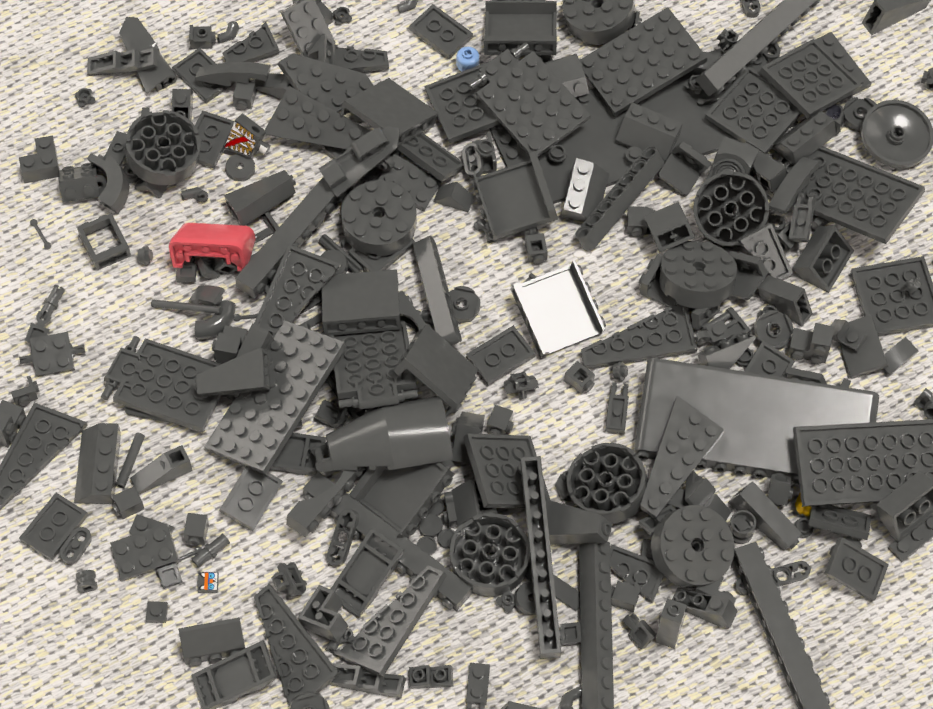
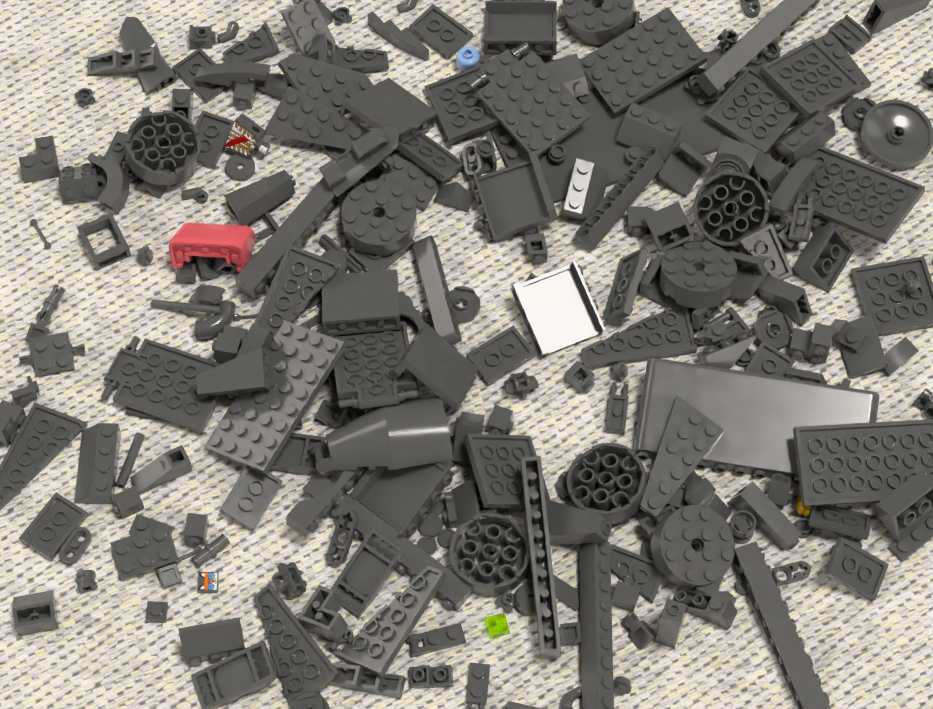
rock [825,104,844,136] -> none
none -> dark grey slope [12,590,59,636]
none -> dark grey slope [367,12,429,61]
none -> dark grey plate [407,623,466,657]
none -> clear neon green plate [485,613,510,639]
none -> dark grey plate [603,248,648,325]
none -> dark grey plate [613,676,632,695]
none -> dark grey plate [828,14,872,54]

